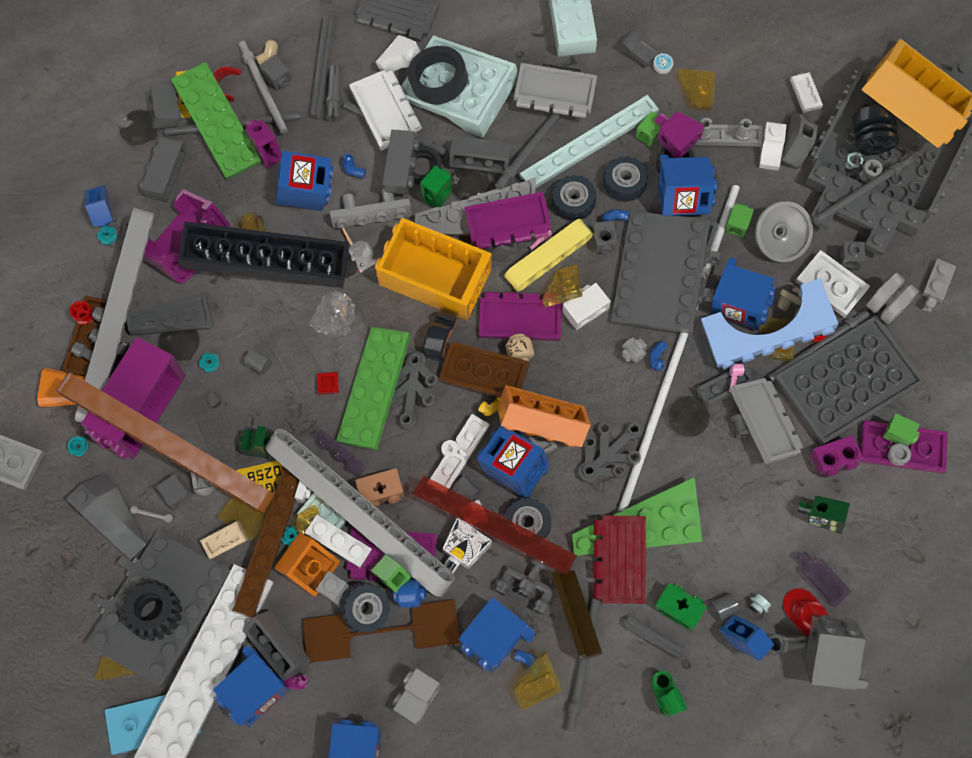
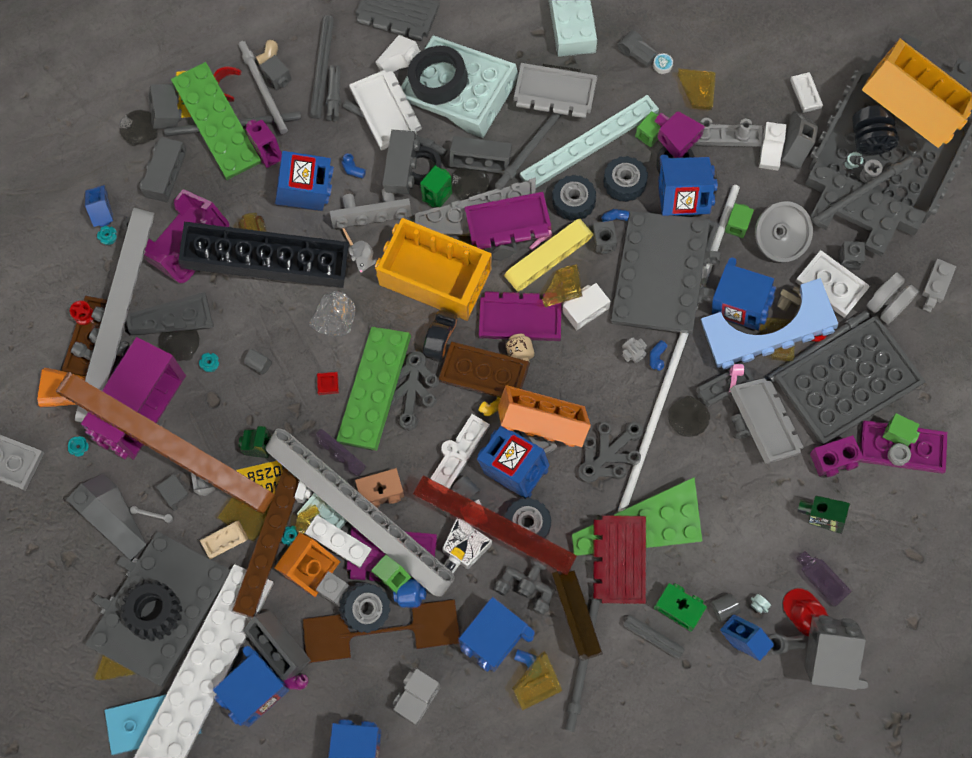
green piece [650,671,687,717] -> none

